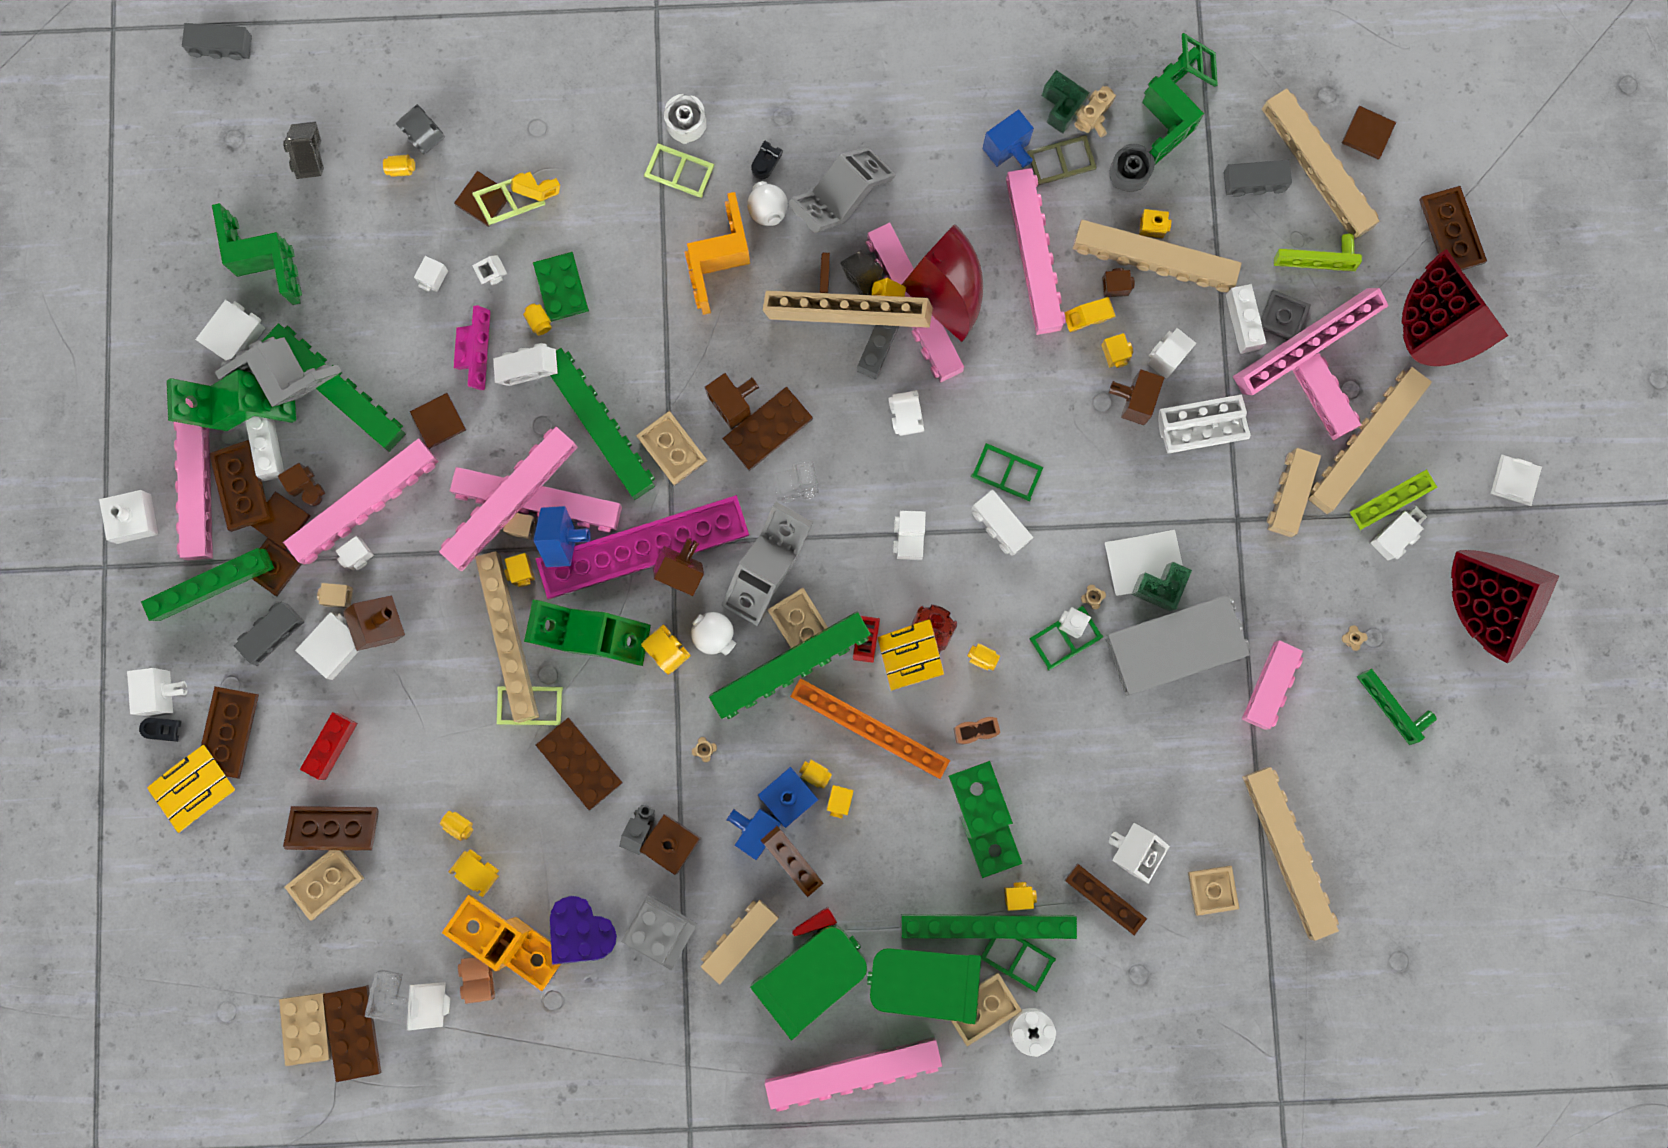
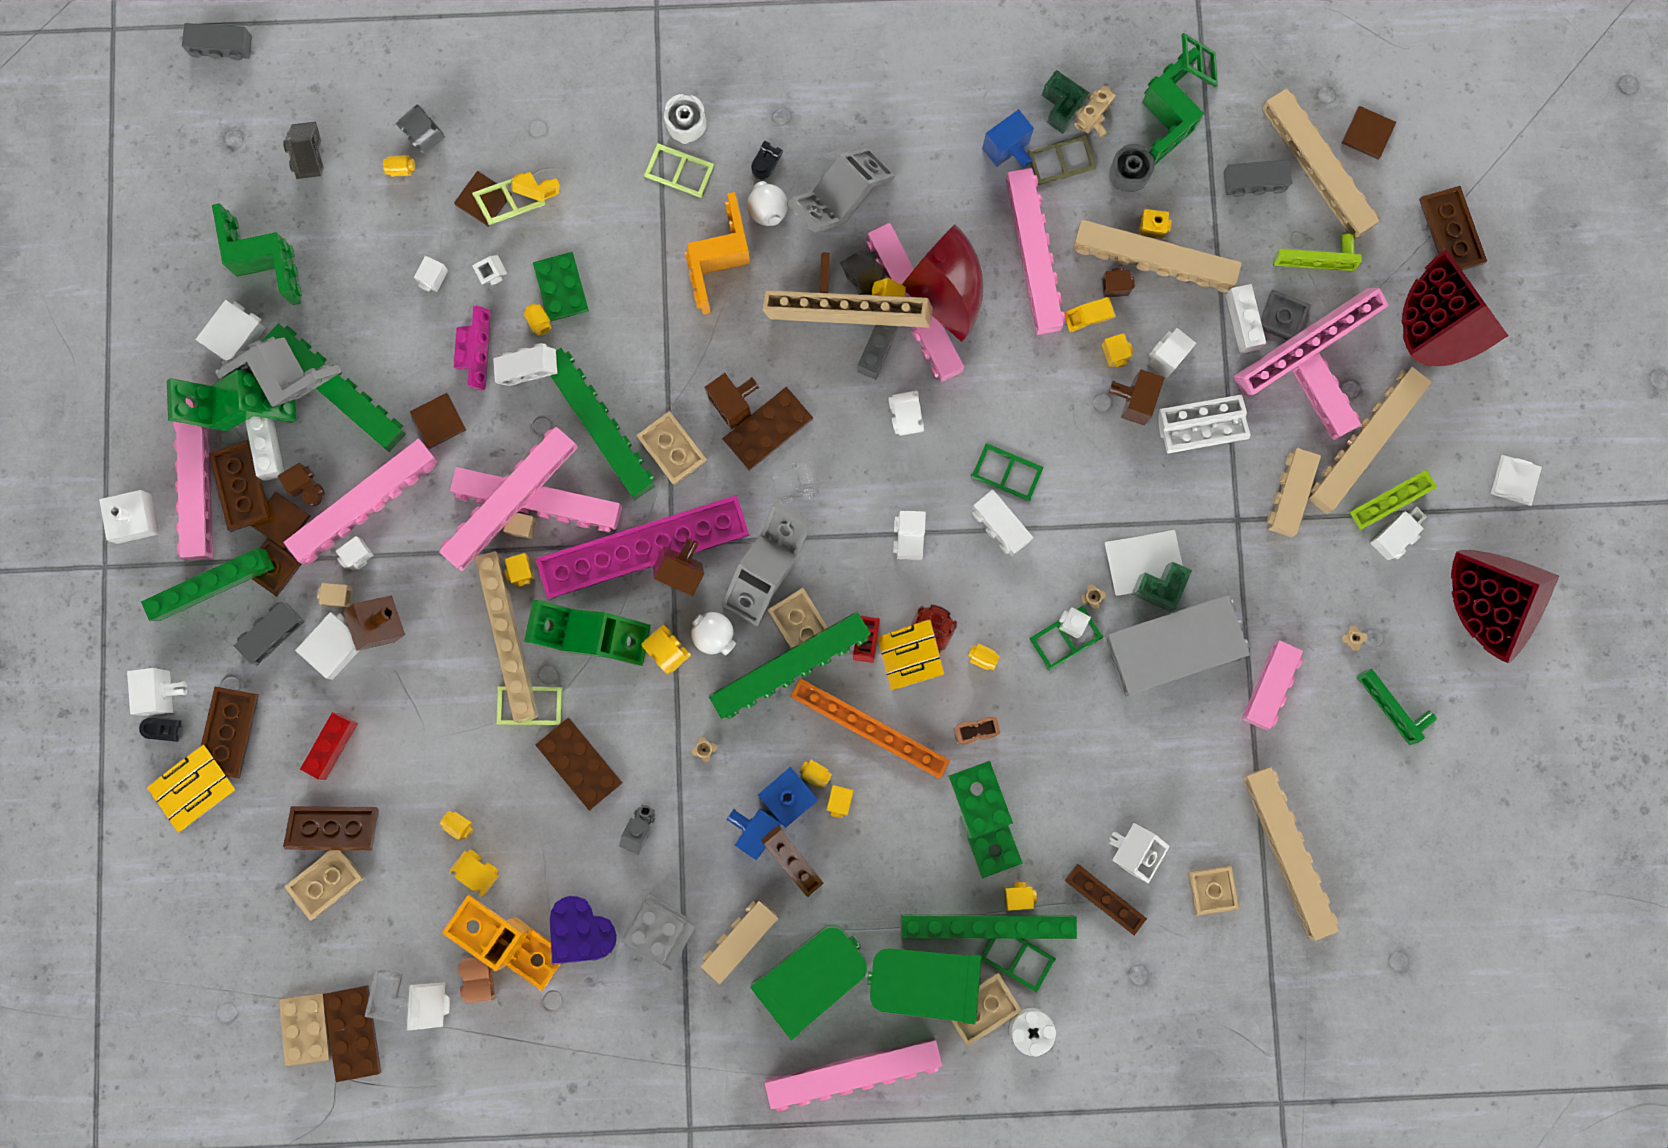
blue brick [534,506,591,567] -> none
reddish brown brick [639,814,701,875] -> none
red slope [792,907,838,936] -> none

